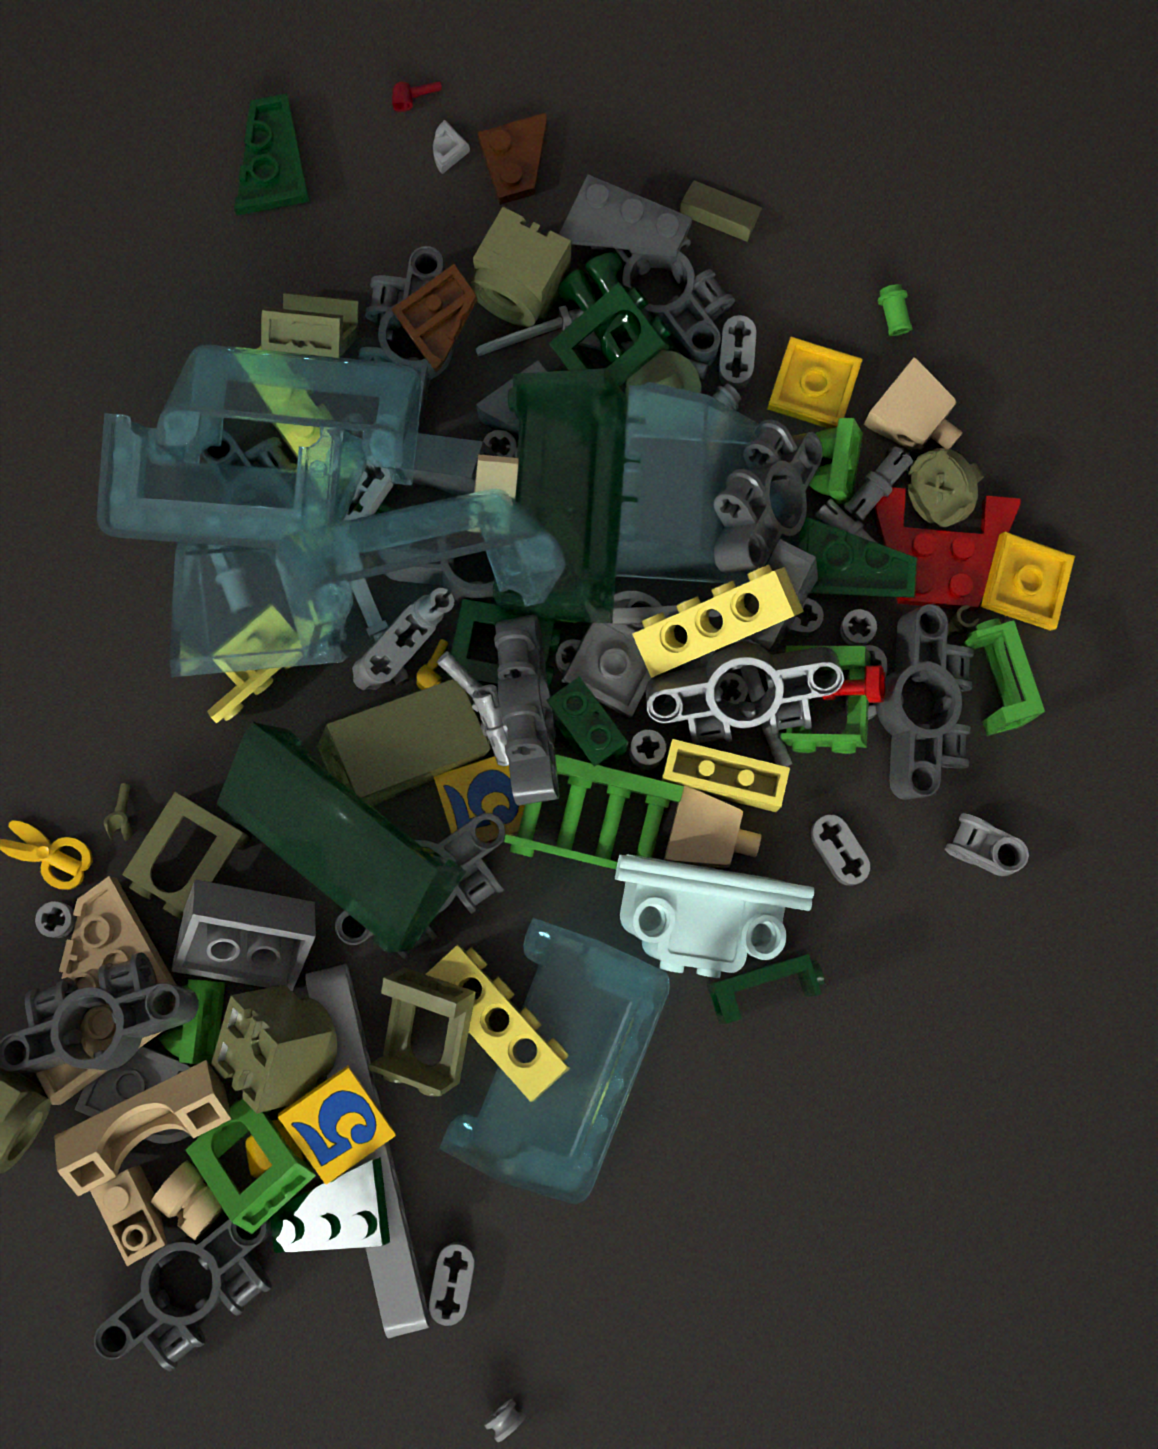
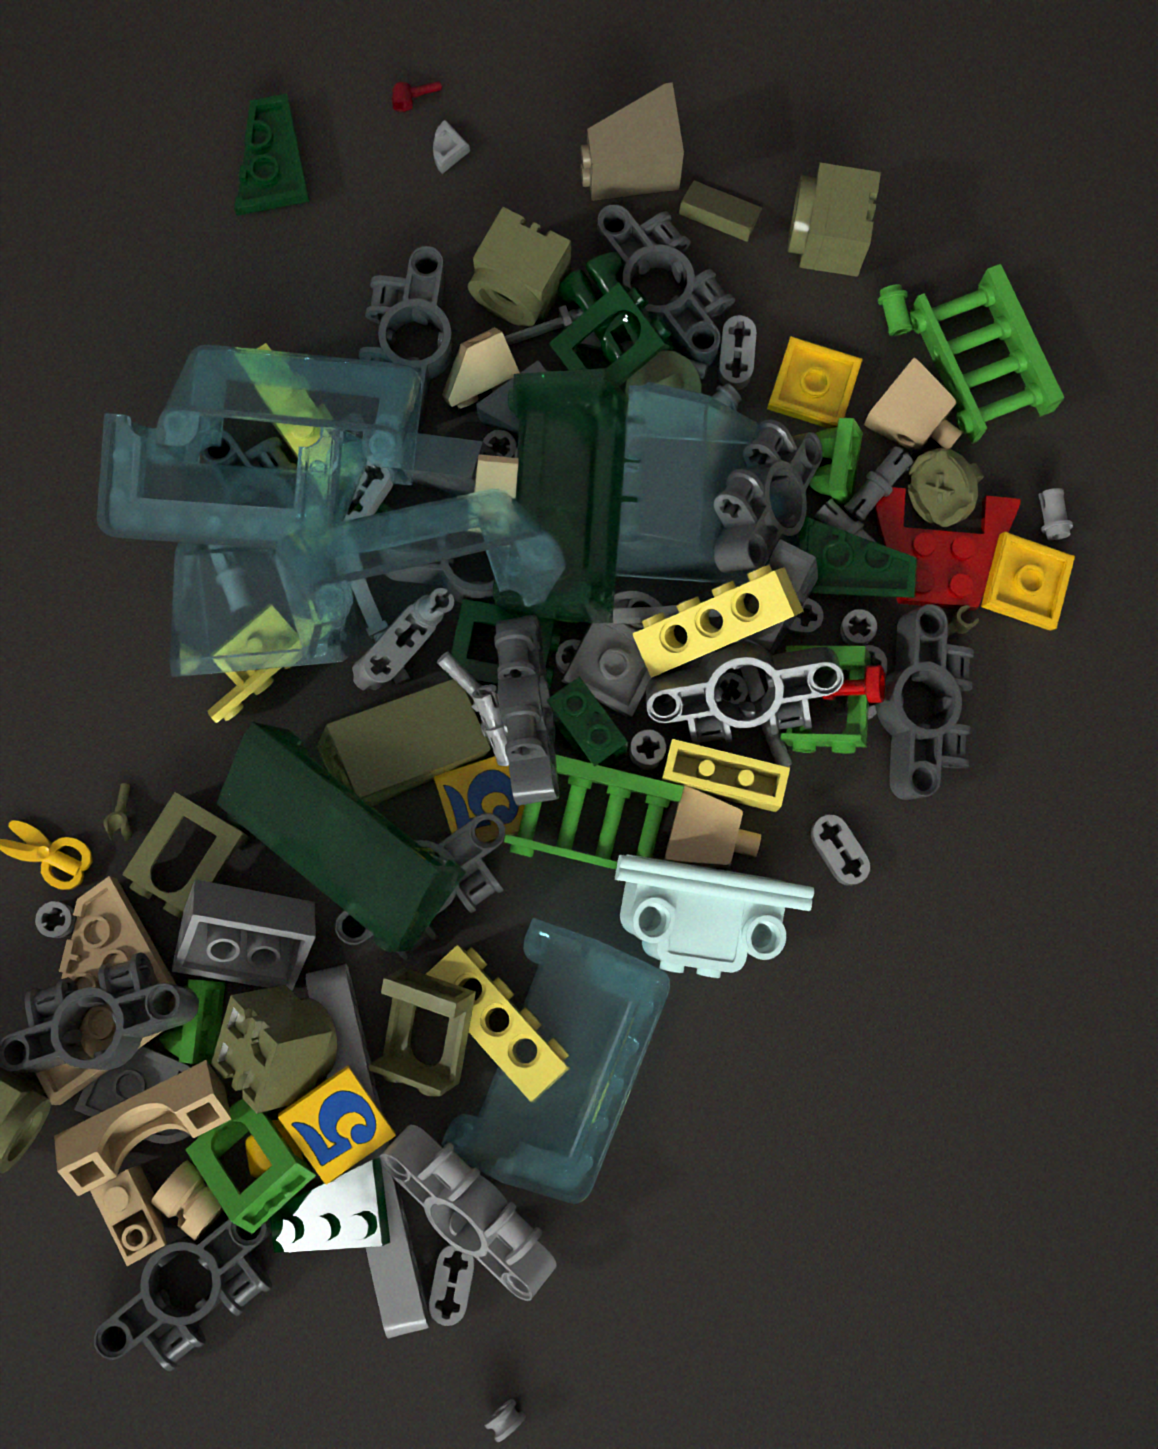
olive panel [261,292,359,358] -> none
reddish brown wing [391,264,478,372] -> none
yellow hand [416,639,449,690] -> none
reddish brown wing [477,113,547,205] -> none
dark grey wing [559,175,692,257] -> none
dark green panel [707,954,825,1024] -> none
light grey piece [945,813,1029,876] -> none
bright green panel [961,618,1045,736] -> none
none -> light grey piece [380,1124,557,1301]
none -> tan slope [442,327,520,408]
none -> dark tan slope [580,82,684,201]
none -> olive piece [787,163,881,277]
none -> bright green fence [910,264,1065,444]
none -> light grey pin [1038,488,1073,540]

